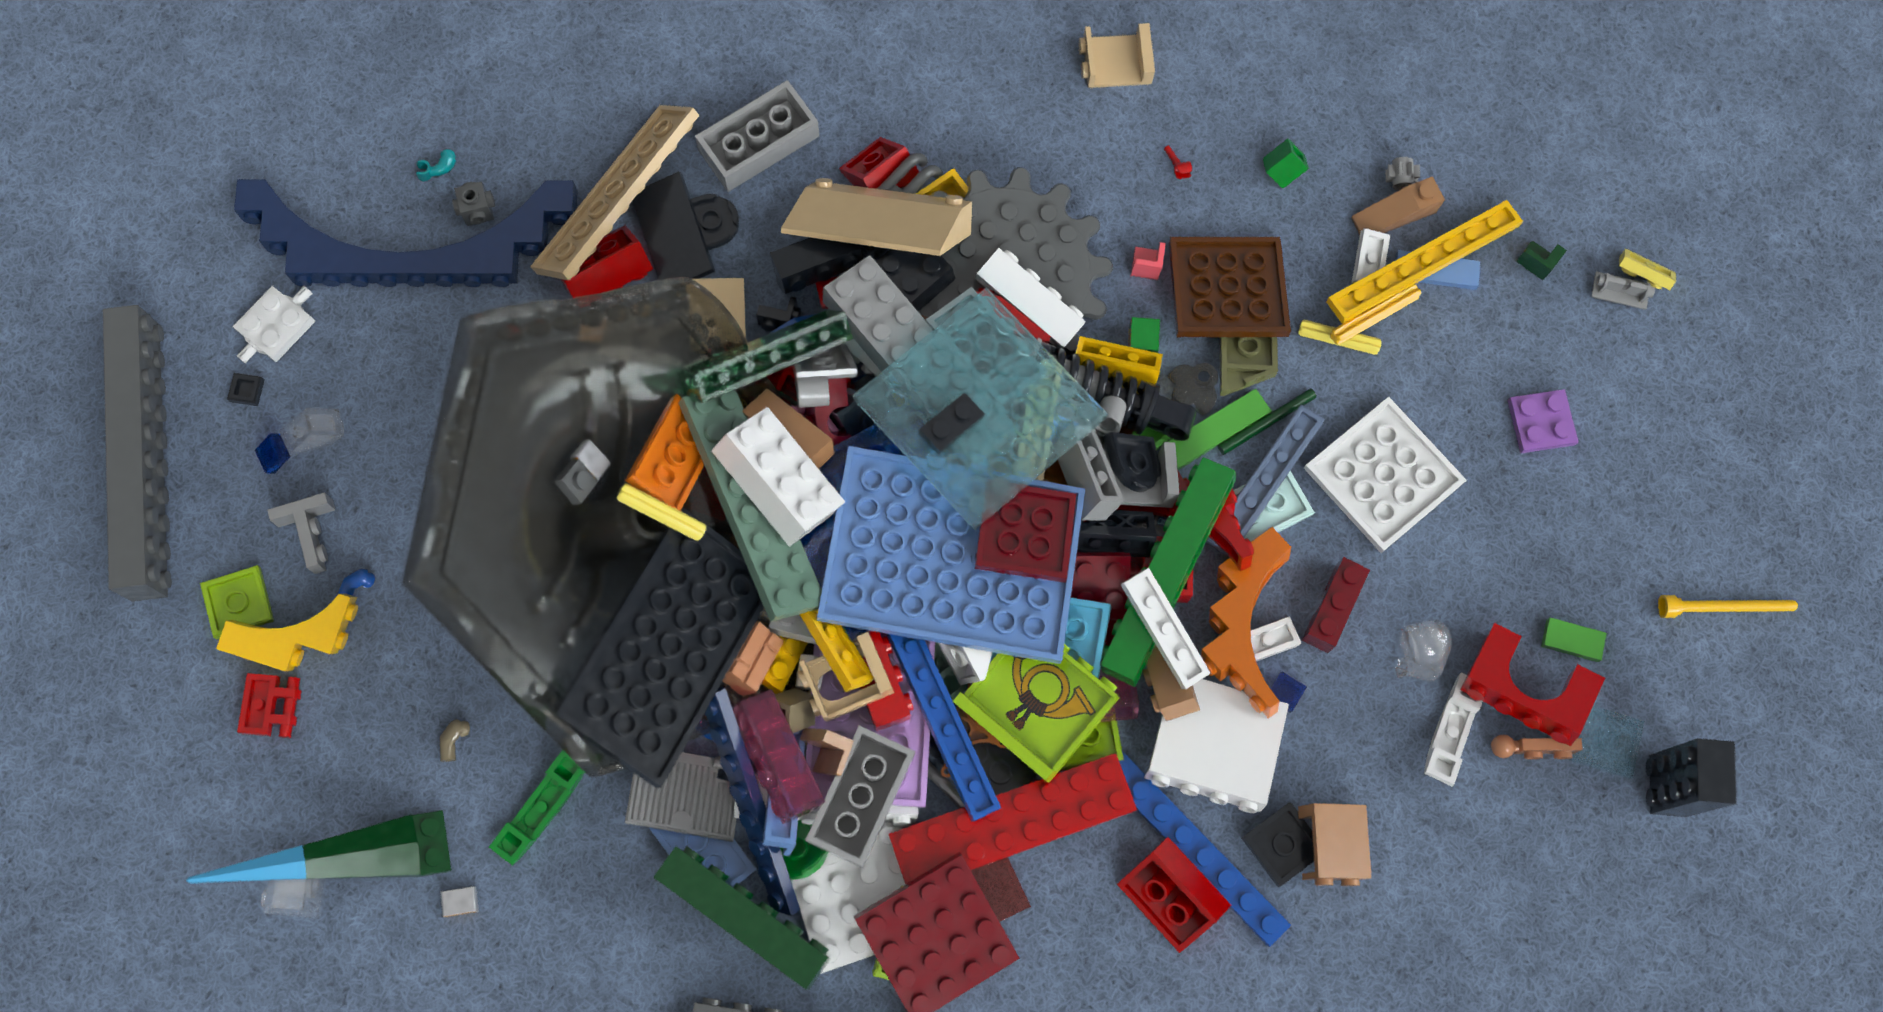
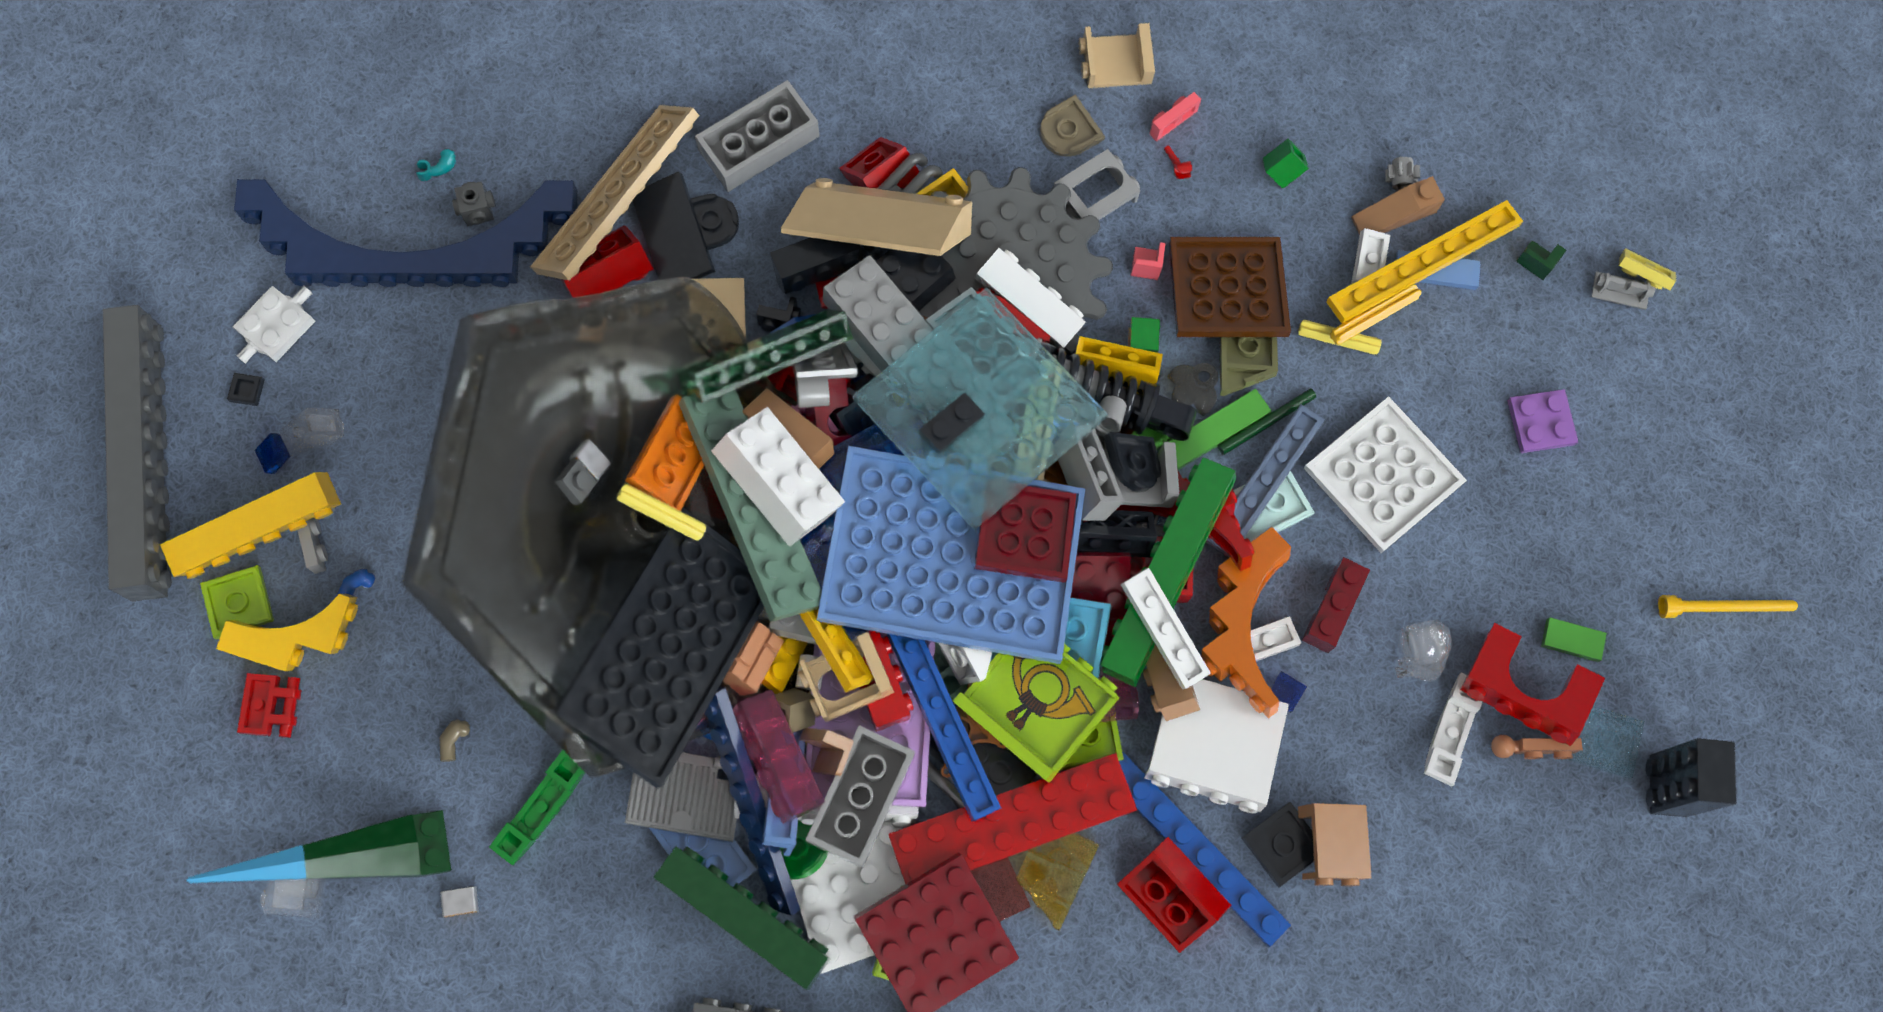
none -> yellow brick [160,472,341,579]
none -> clear yellow slope [1016,833,1100,931]
none -> dark tan tile [1040,94,1105,157]
none -> light grey panel [1054,149,1140,220]
none -> coral plate [1150,92,1201,142]

